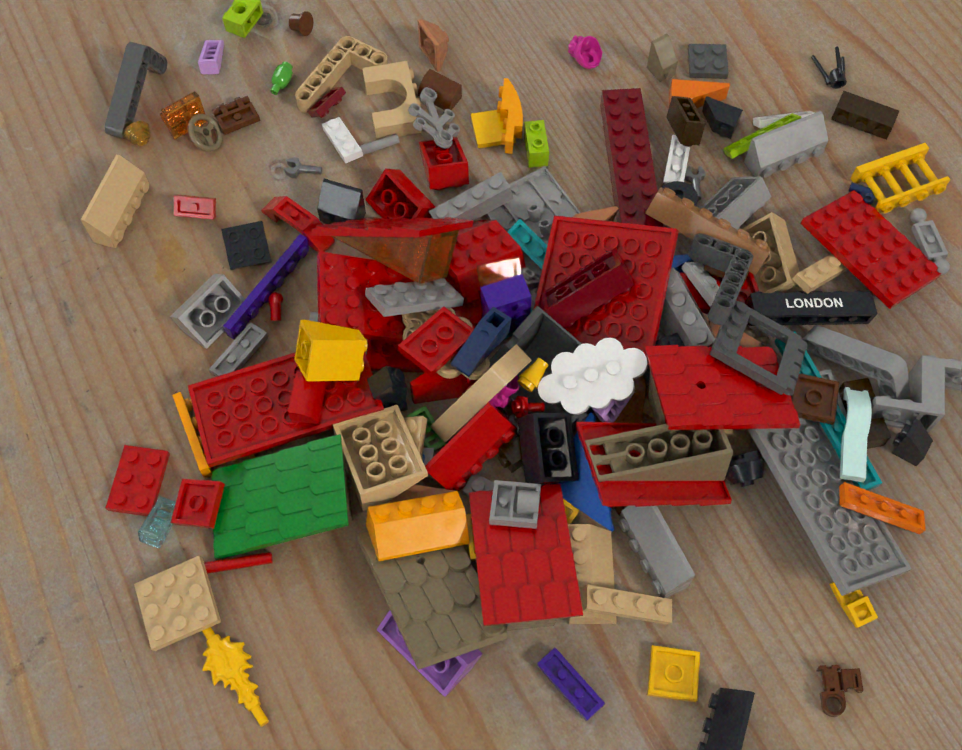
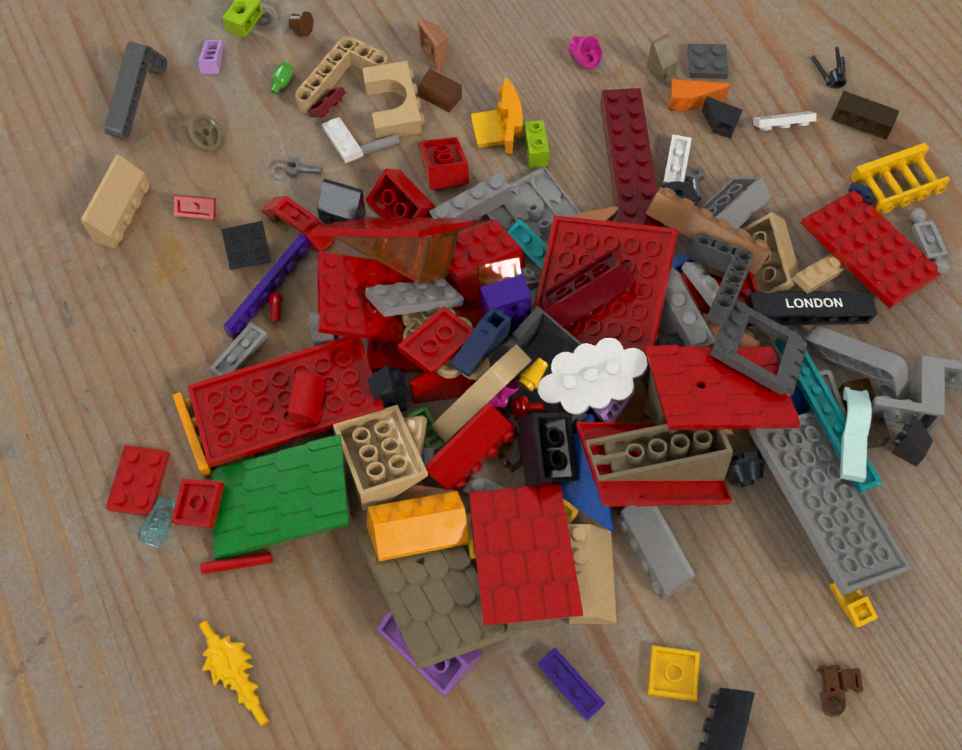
clear yellow cone [124,121,151,146] -> none
tan plate [134,556,221,651] -> none
clear orange plate [160,91,207,140] -> none
light grey slope [170,274,245,349] -> none
reddish brown plate [212,96,260,135] -> none
yellow slope [294,320,367,381] -> none
light grey plant [408,87,460,148] -> none
light grey plate [489,480,541,529] -> none
tan plate [583,584,672,625] -> none
dark brown brick [666,96,706,147] -> none
lime tile [723,113,802,159] -> none
light grey slope [744,111,828,178] -> none
reddish brown tile [791,373,840,425] -> none
orange plate [839,482,926,534] -> none

